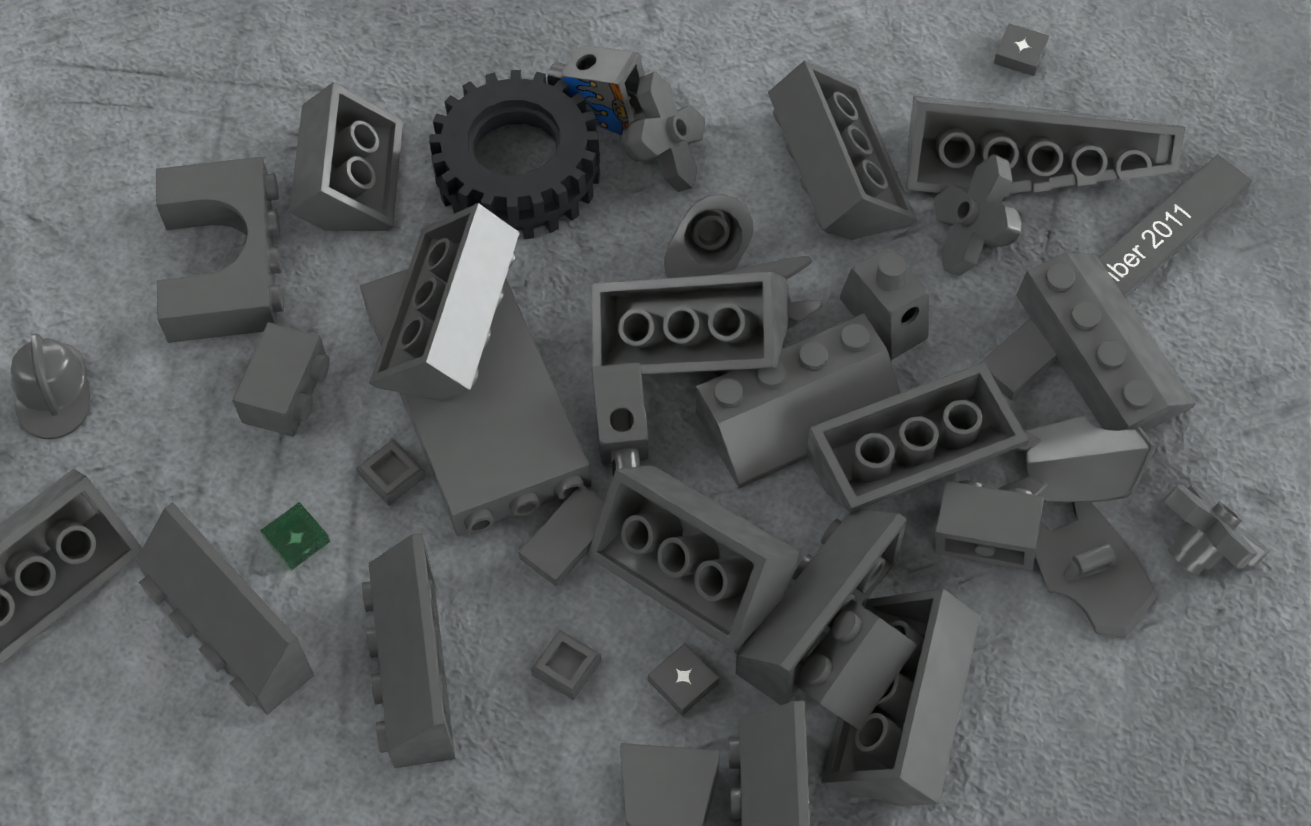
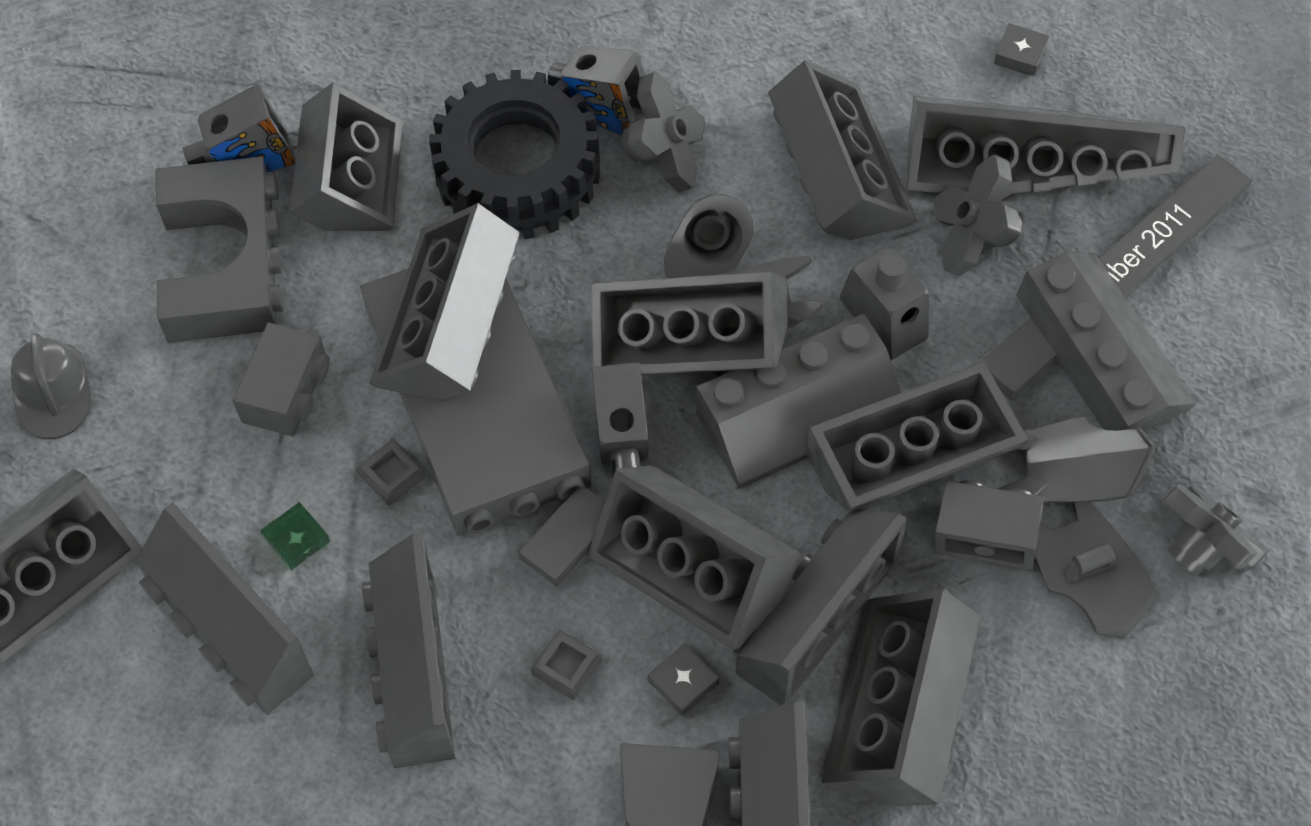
dark grey brick [793,599,917,730] -> none
none -> dark grey torso [183,84,296,172]

